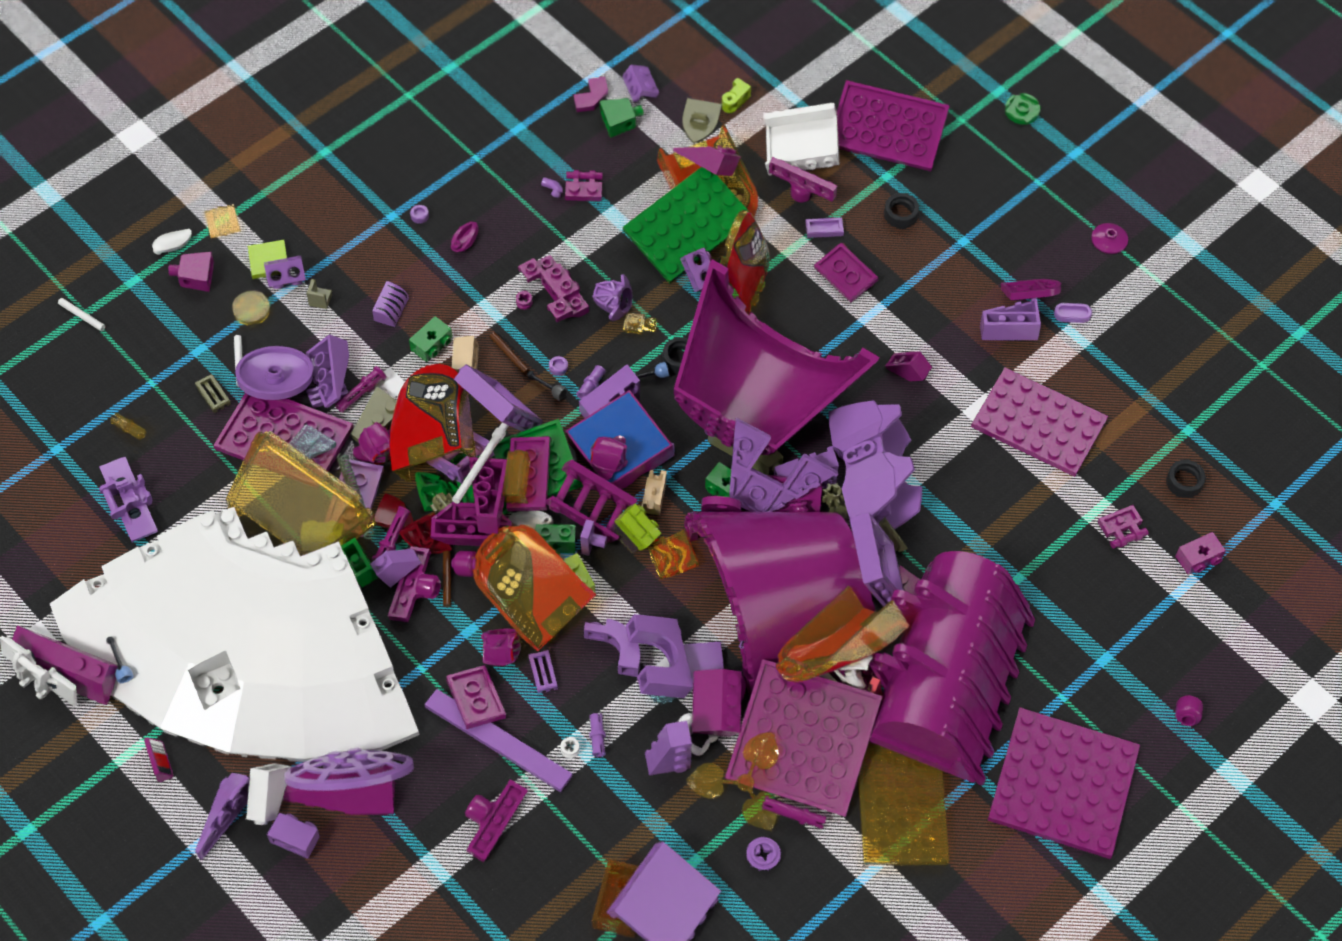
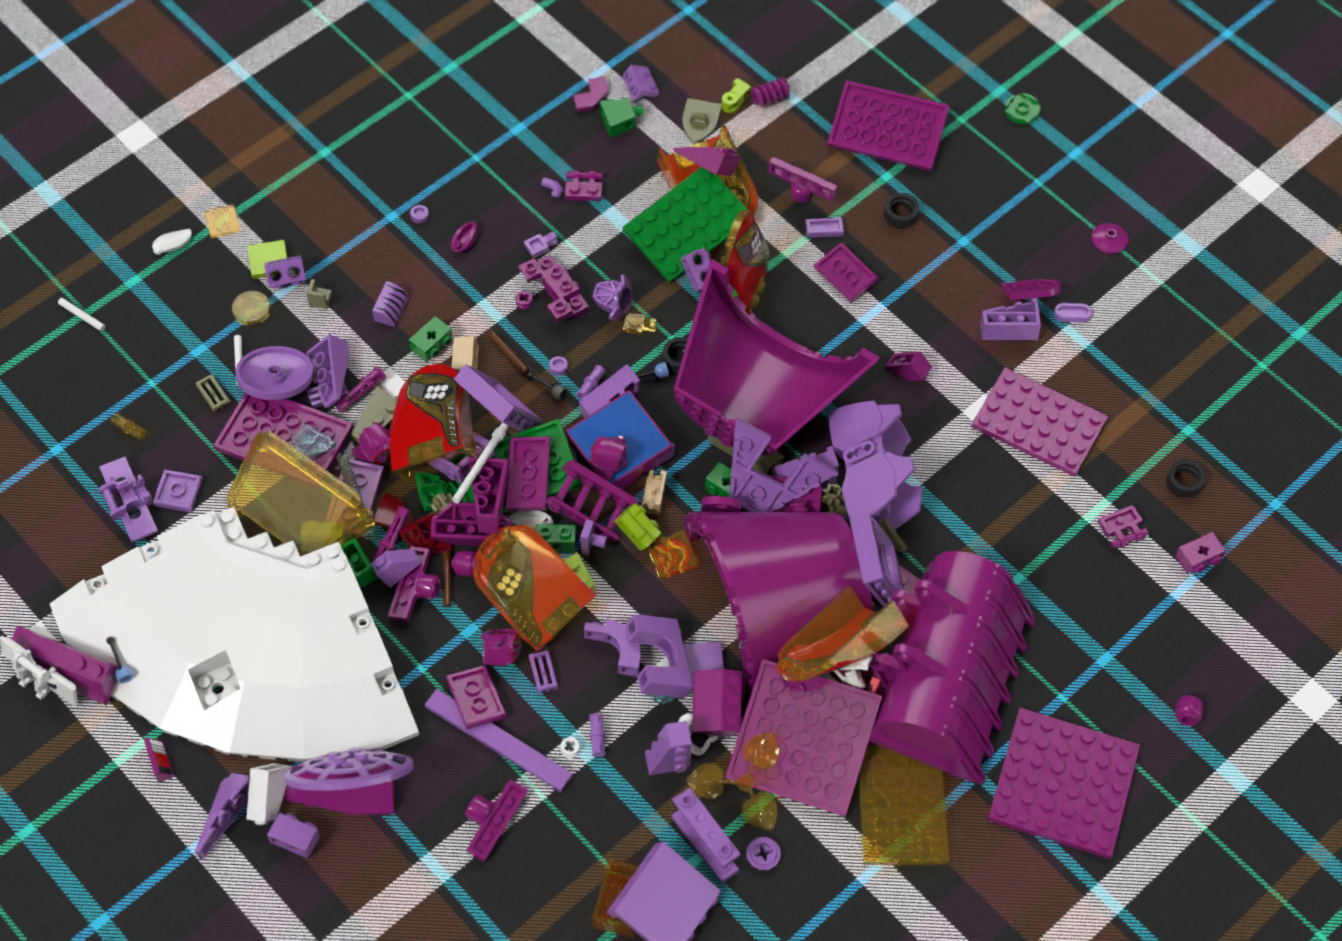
magenta torso [169,252,214,292] -> none
clear yellow window [503,450,531,503] -> none
magenta pin [762,796,826,829] -> none
white panel [764,103,839,175] -> none
none -> medium lavender tile [153,469,203,513]
none -> medium lavender plate [524,232,558,258]
none -> medium lavender fence [672,788,741,884]
none -> magenta piece [751,77,790,108]

